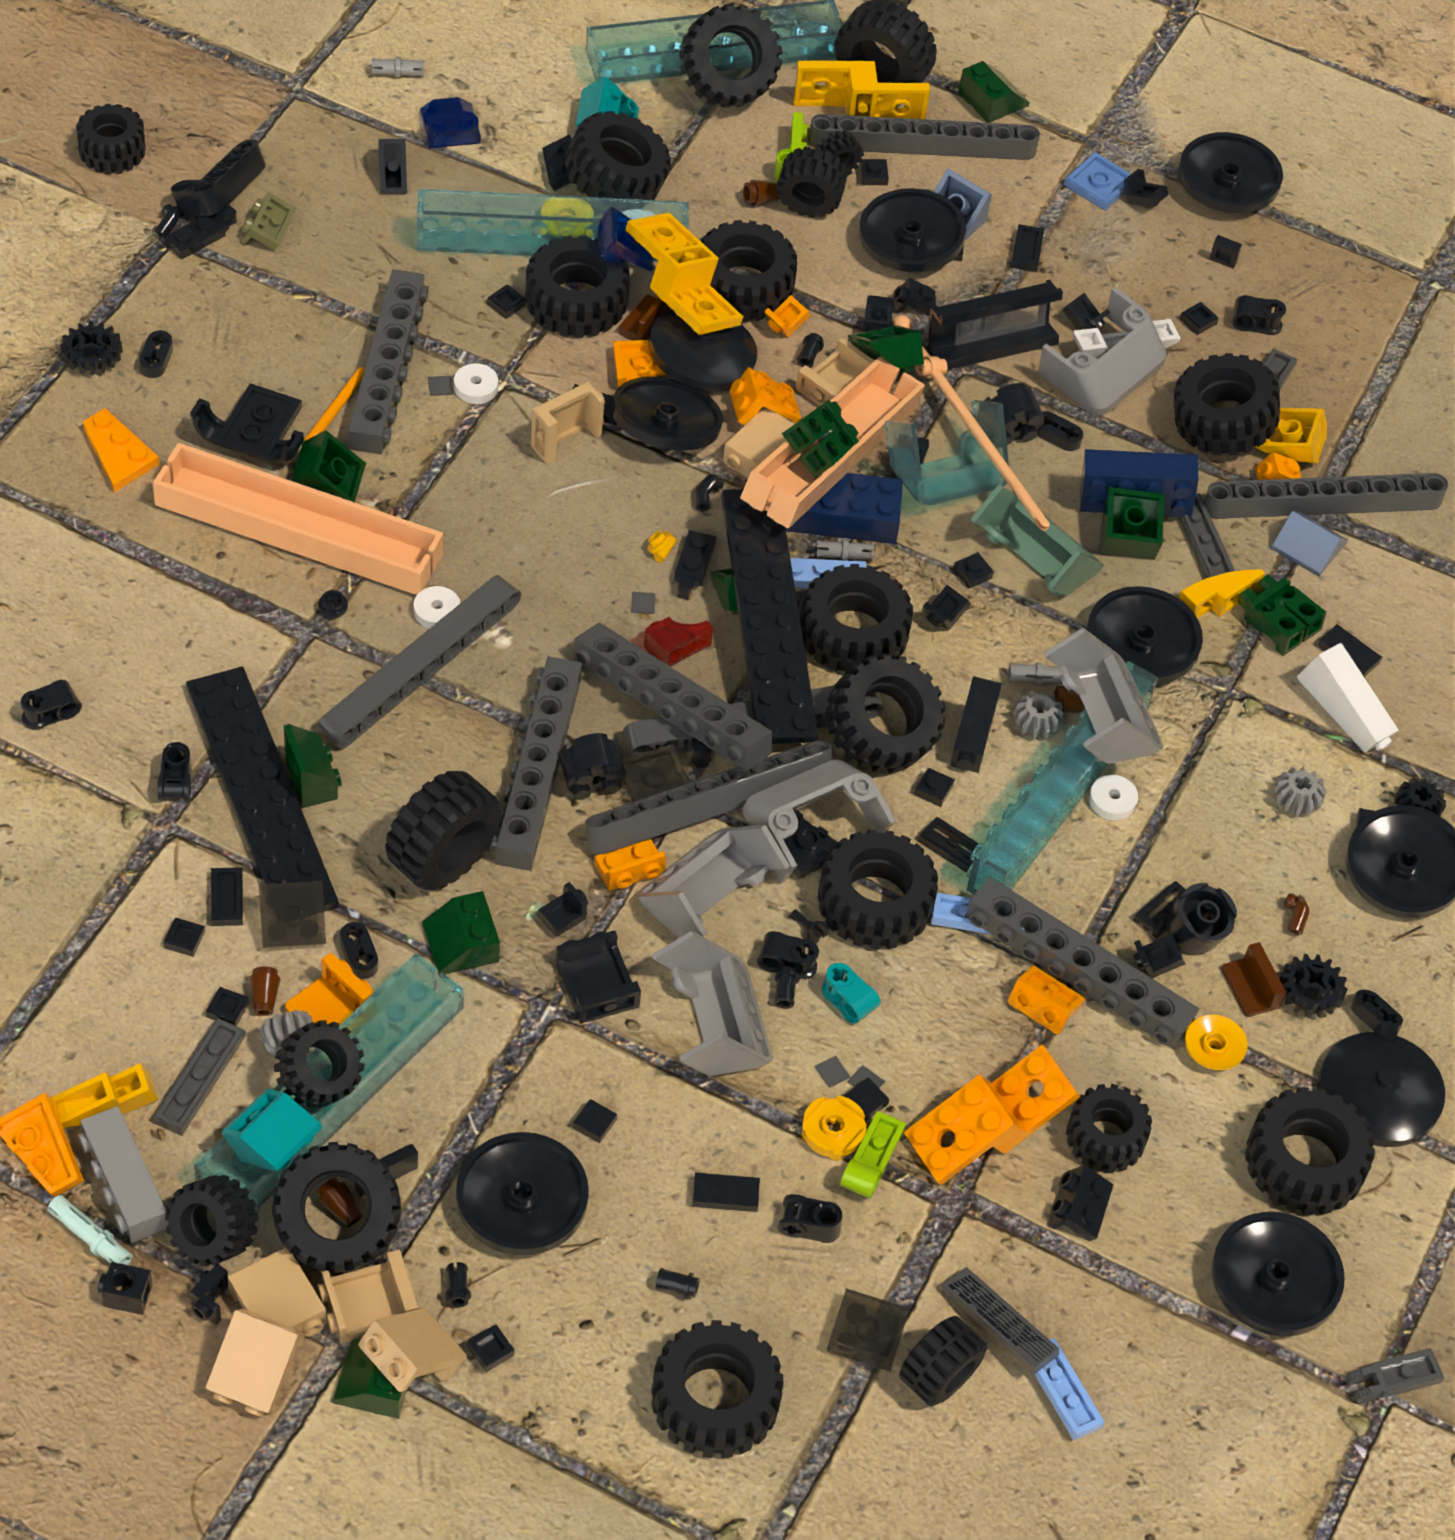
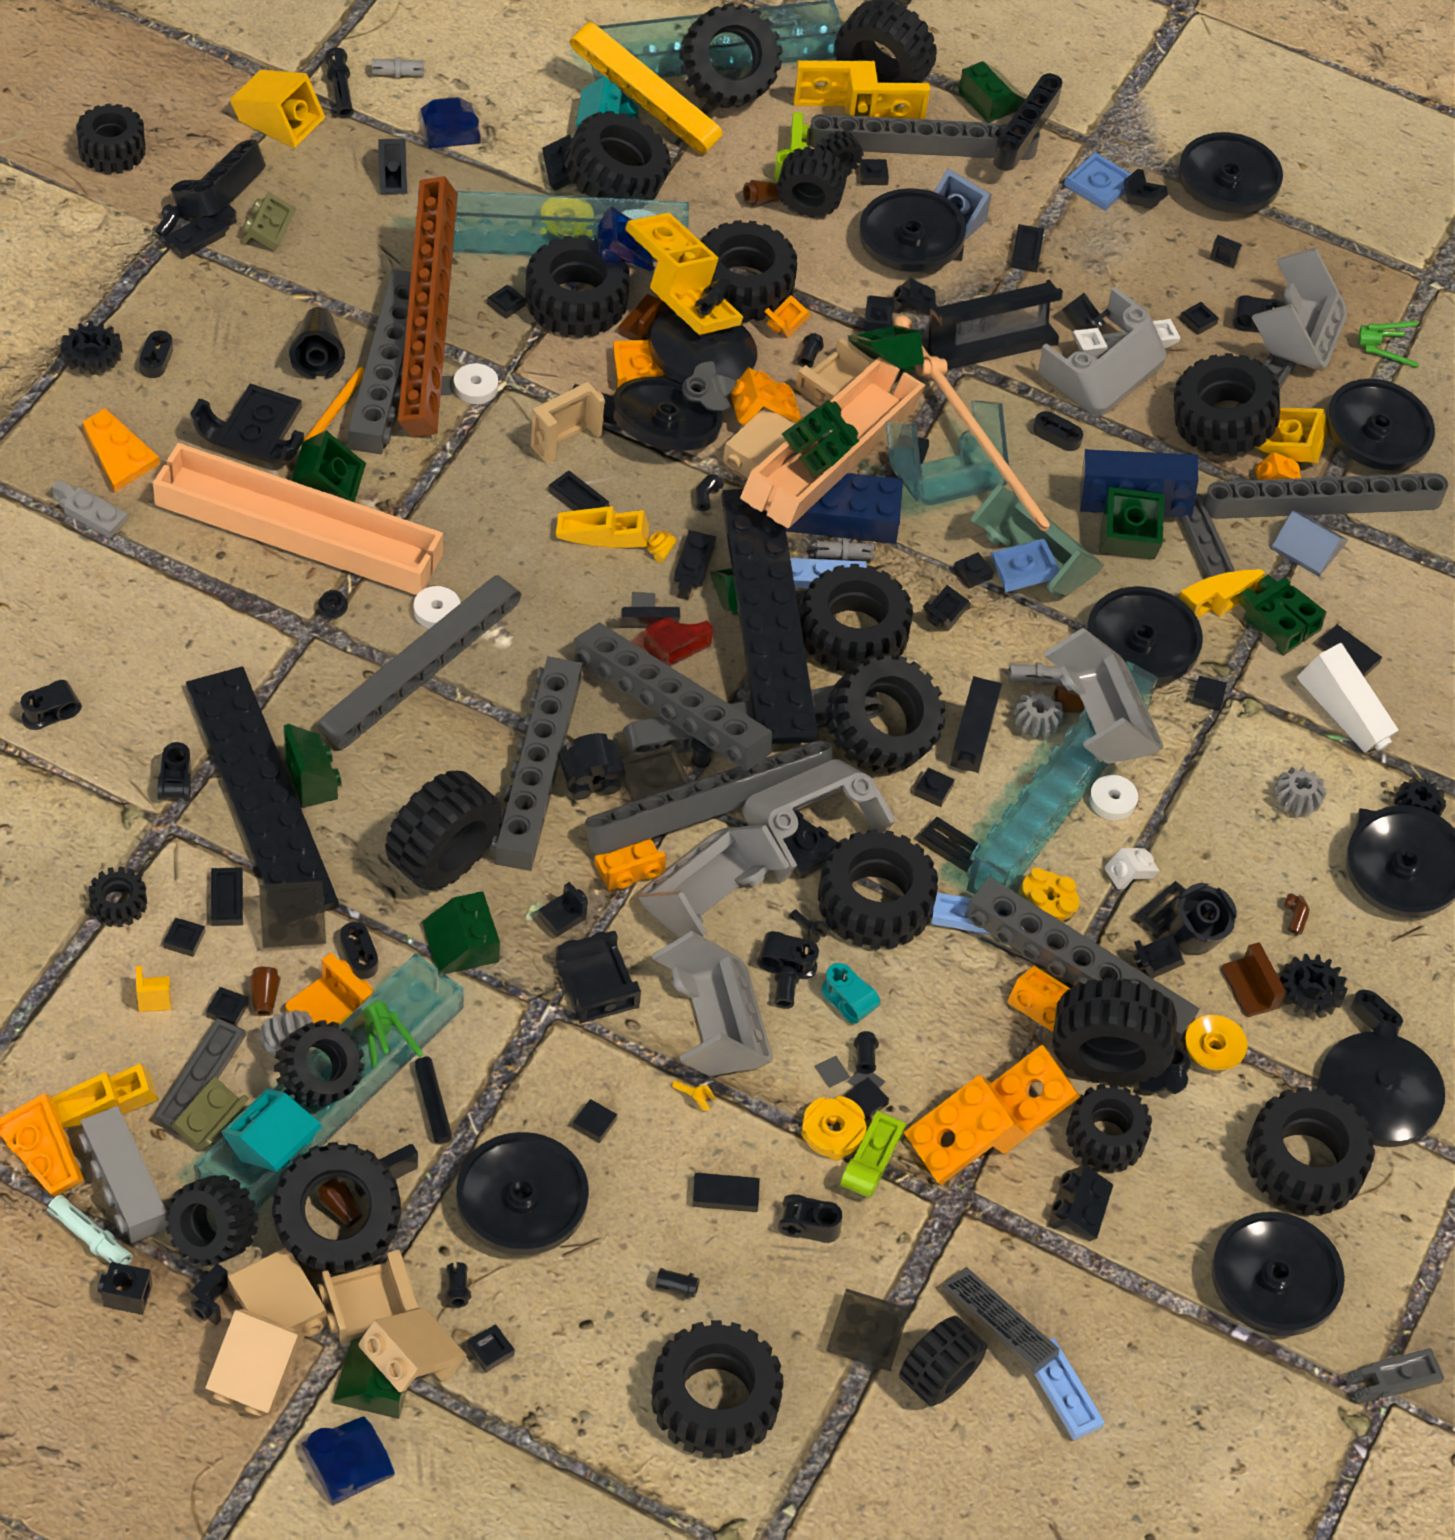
black brick [980,383,1044,447] -> none
none -> light grey hinge [51,480,128,538]
none -> black tyre [89,867,147,928]
none -> yellow panel [136,966,171,1012]
none -> olive bracket [170,1076,249,1152]
none -> yellow slope [230,69,326,148]
none -> black cone [289,307,345,379]
none -> clear blue slope [301,1416,395,1506]
none -> black pin [324,47,354,118]
none -> bright green plant [363,1002,423,1071]
none -> dark orange brick [398,176,458,437]
none -> black axle [415,1056,452,1144]
none -> black tile [549,470,609,511]
none -> yellow slope [556,506,650,548]
none -> yellow beam [569,22,723,154]
none -> black tile [620,607,680,628]
none -> yellow hand [672,1080,716,1111]
none -> dark grey plate [682,361,736,412]
none -> black pin [695,276,731,316]
none -> black pin [854,1031,879,1074]
none -> medium blue tile [990,538,1060,592]
none -> black beam [993,73,1063,171]
none -> yellow plate [1018,867,1080,922]
none -> black tyre [1052,978,1177,1085]
none -> white bracket [1105,848,1160,890]
none -> black plate [1139,1048,1190,1094]
none -> black tile [1192,675,1227,711]
none -> light grey windscreen [1252,247,1347,369]
none -> black dish [1326,379,1435,471]
none -> bright green plant [1358,321,1419,367]

